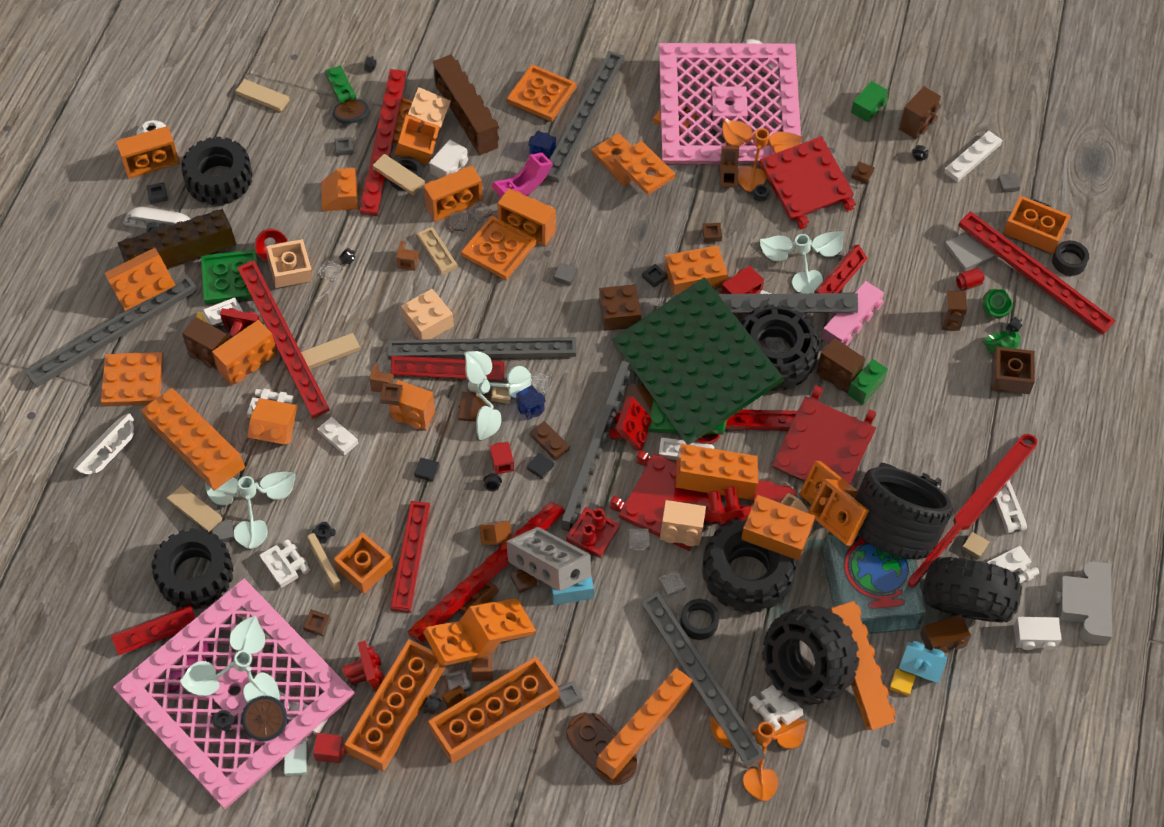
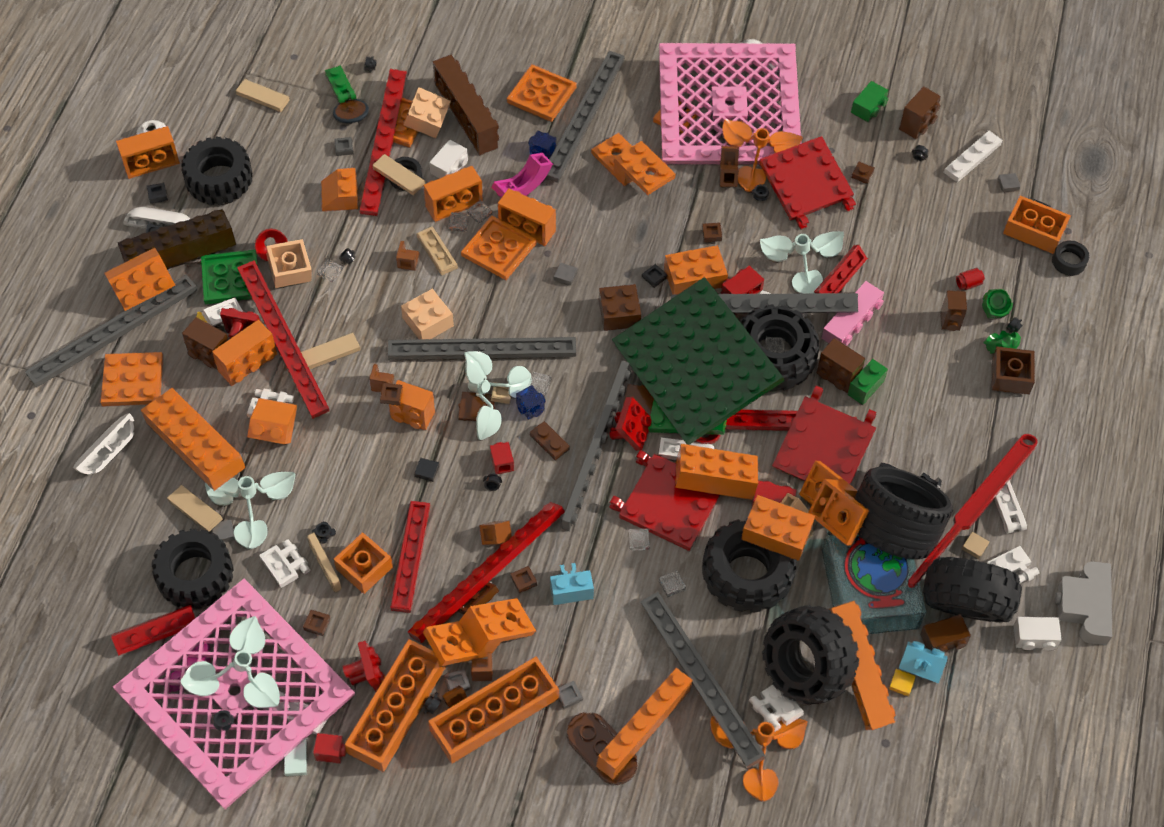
reddish brown wheel [242,695,287,741] -> none
white plate [317,417,359,456] -> none
red tile [391,356,505,381] -> none
orange piece [394,115,440,165] -> none
light grey brick [507,527,591,591] -> none
black tile [527,453,554,479] -> none
red plate [566,507,620,558] -> none
light nougat brick [660,500,706,546] -> none
black tyre [680,598,720,640] -> none
red plate [704,487,753,525] -> none
light grey tile [945,222,998,272] -> none
red plate [958,211,1116,335] -> none

